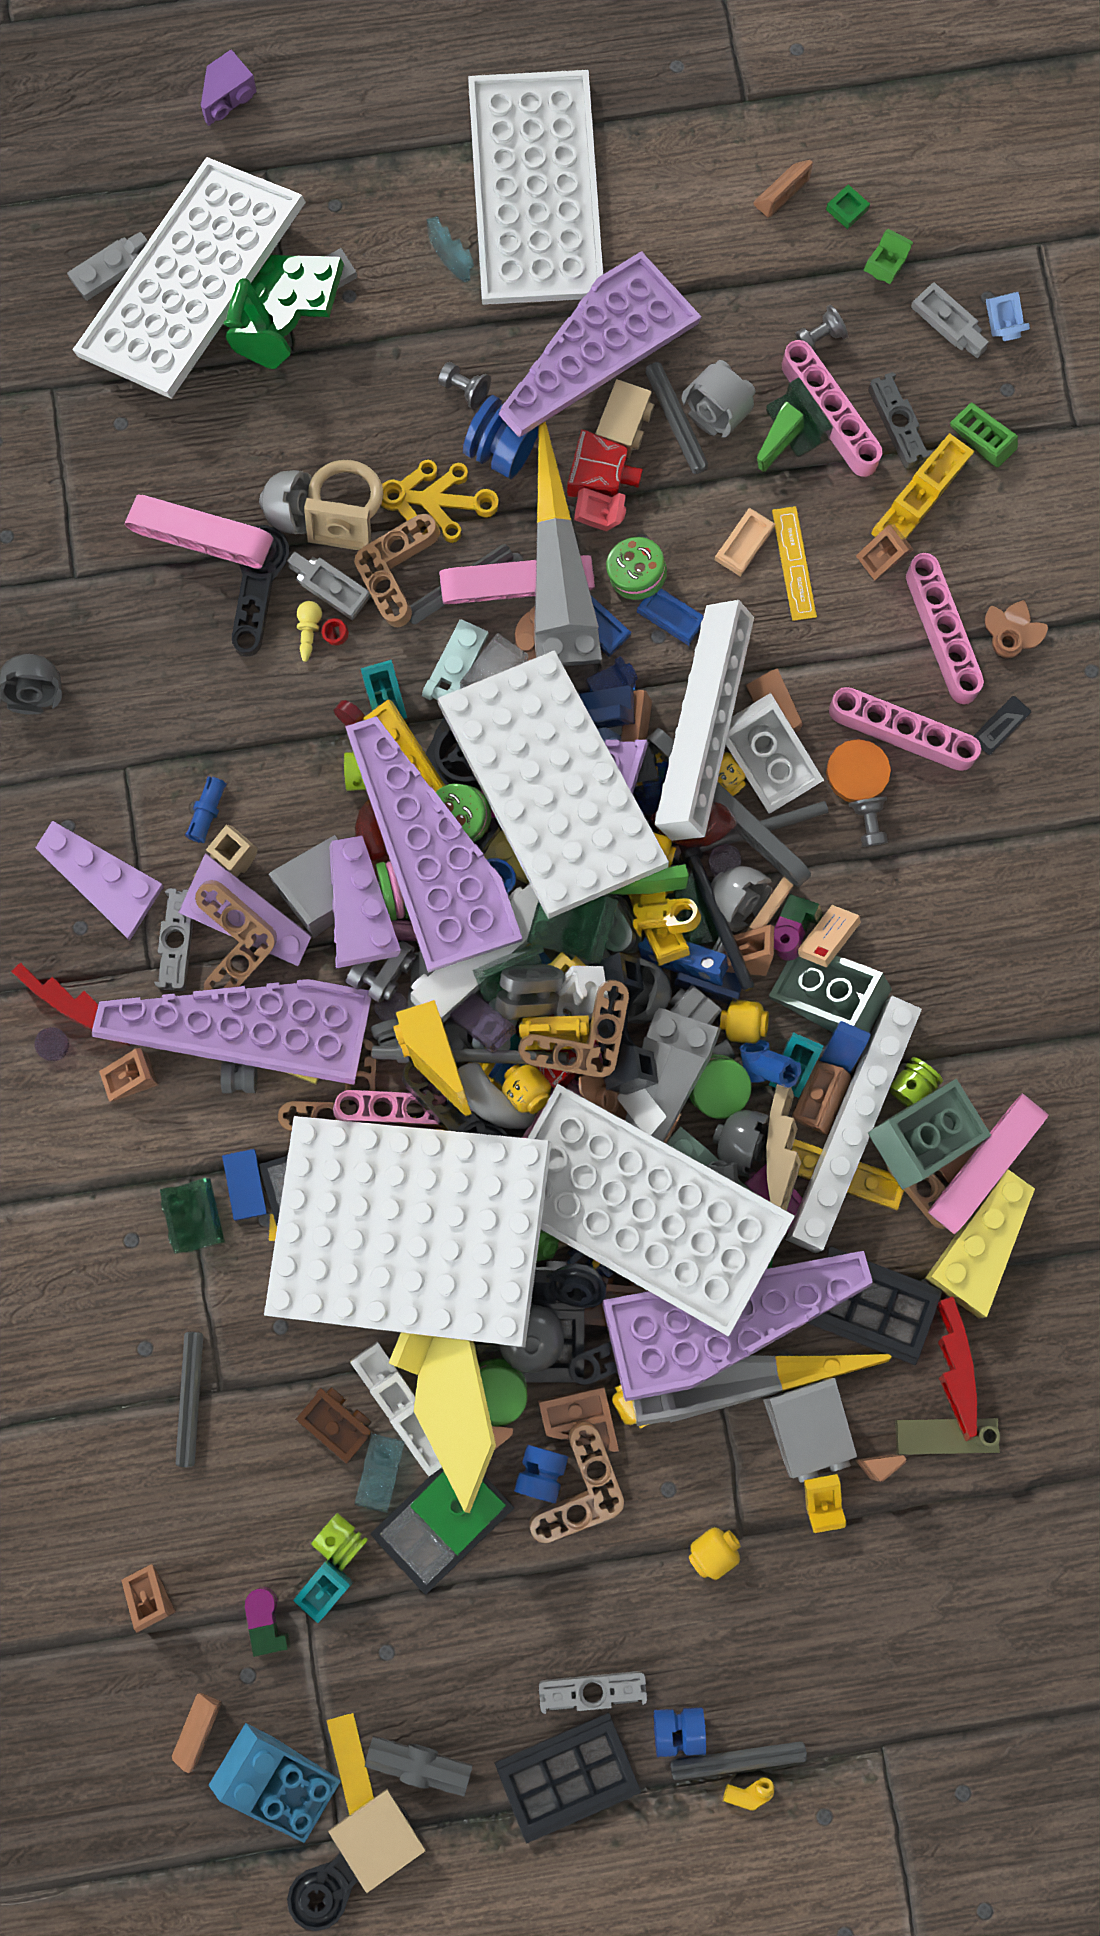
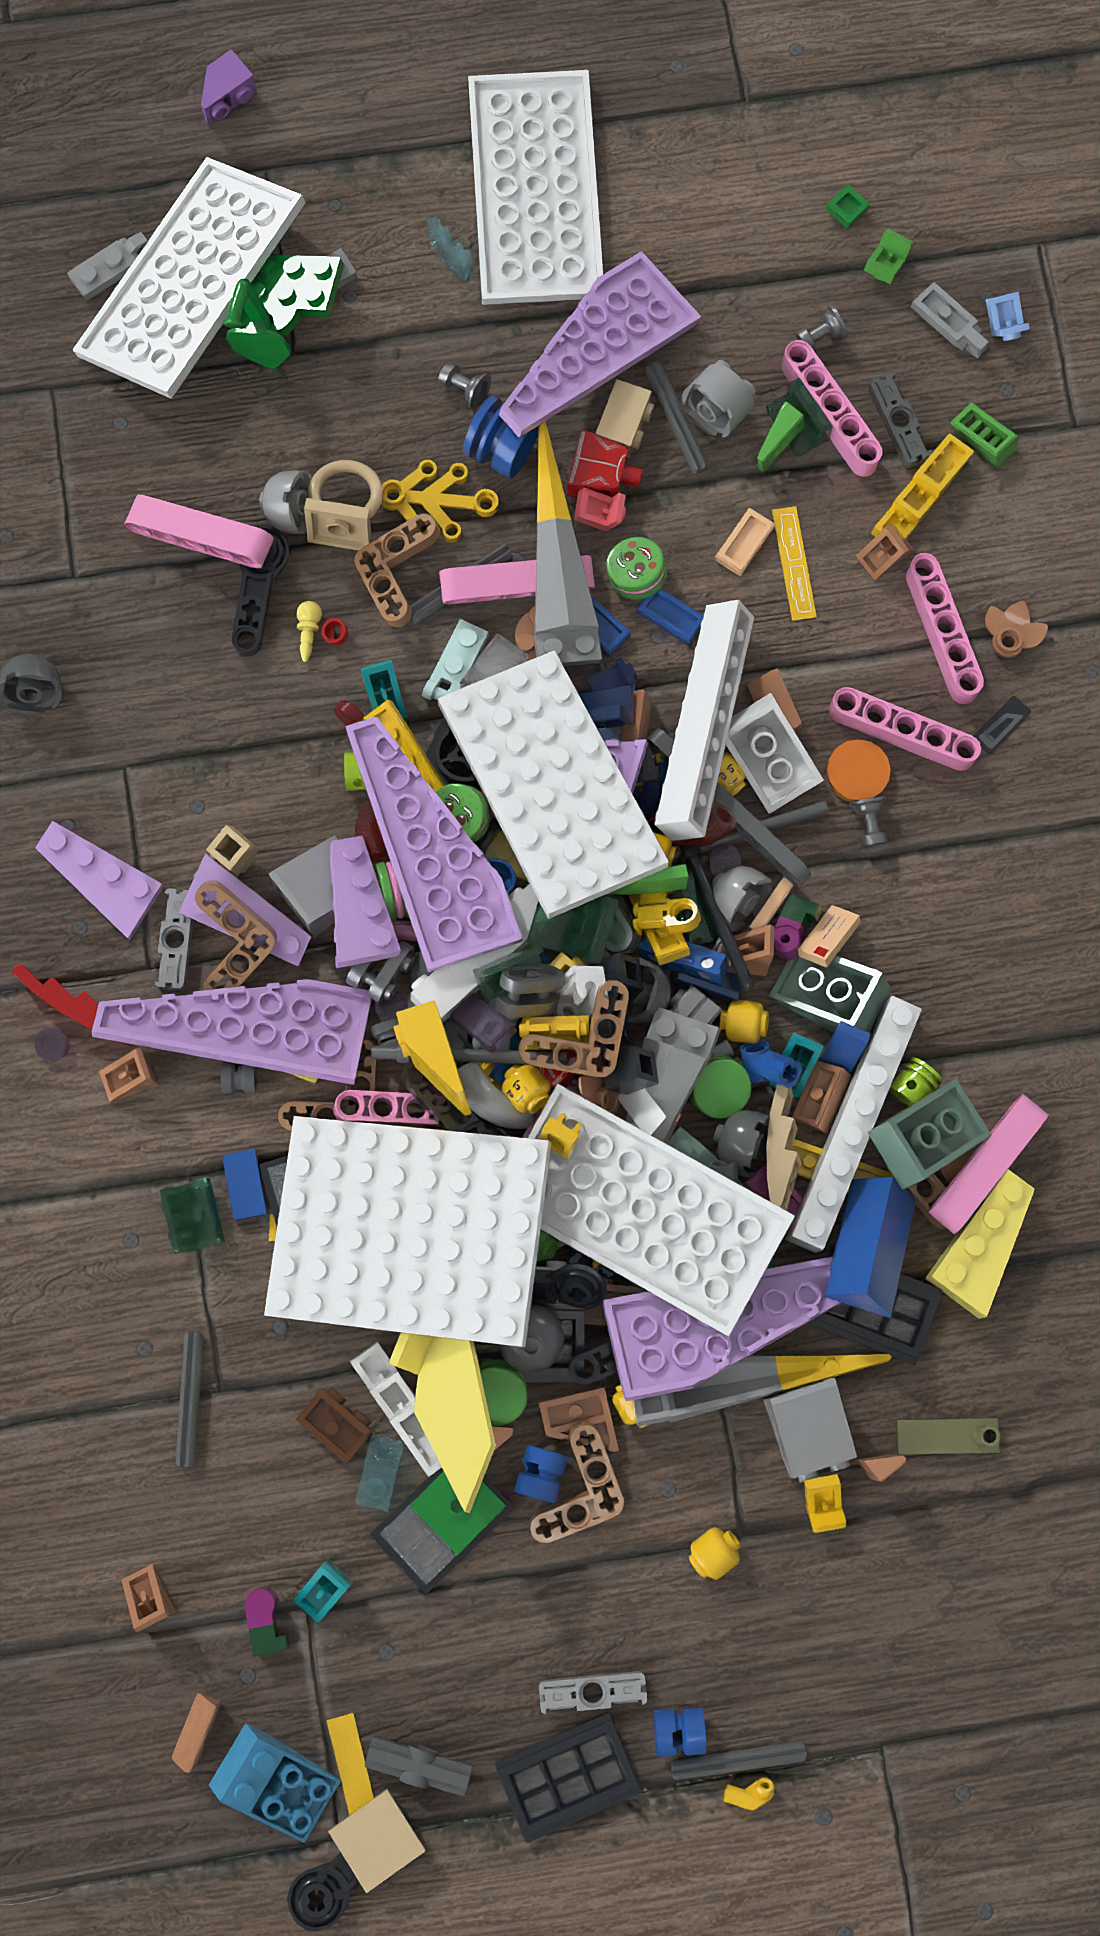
blue pin [185,776,227,843] -> none
light grey hinge [287,551,371,621] -> none
lime piece [311,1513,368,1572] -> none
nougat slope [753,160,813,218] -> none
red slope [937,1296,977,1441] -> none
none -> yellow tile [539,1113,582,1160]
none -> blue slope [825,1177,916,1318]

